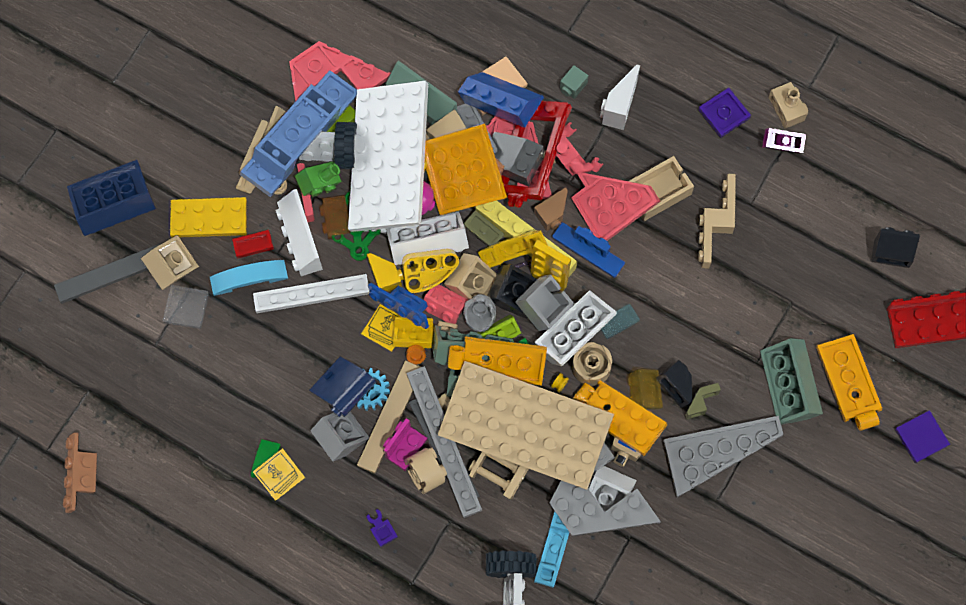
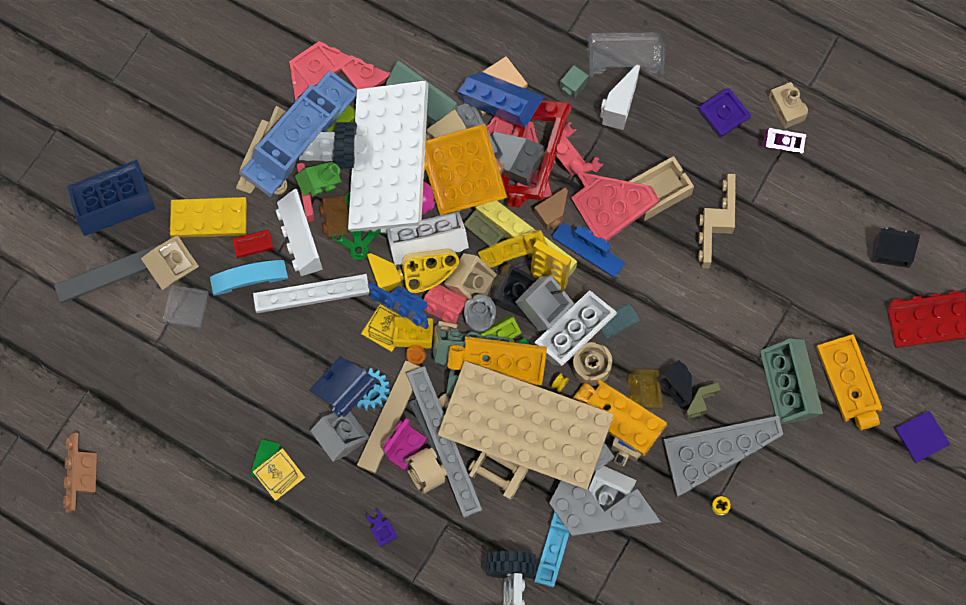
none -> clear windscreen [587,33,665,77]
none -> yellow bush [712,496,731,516]

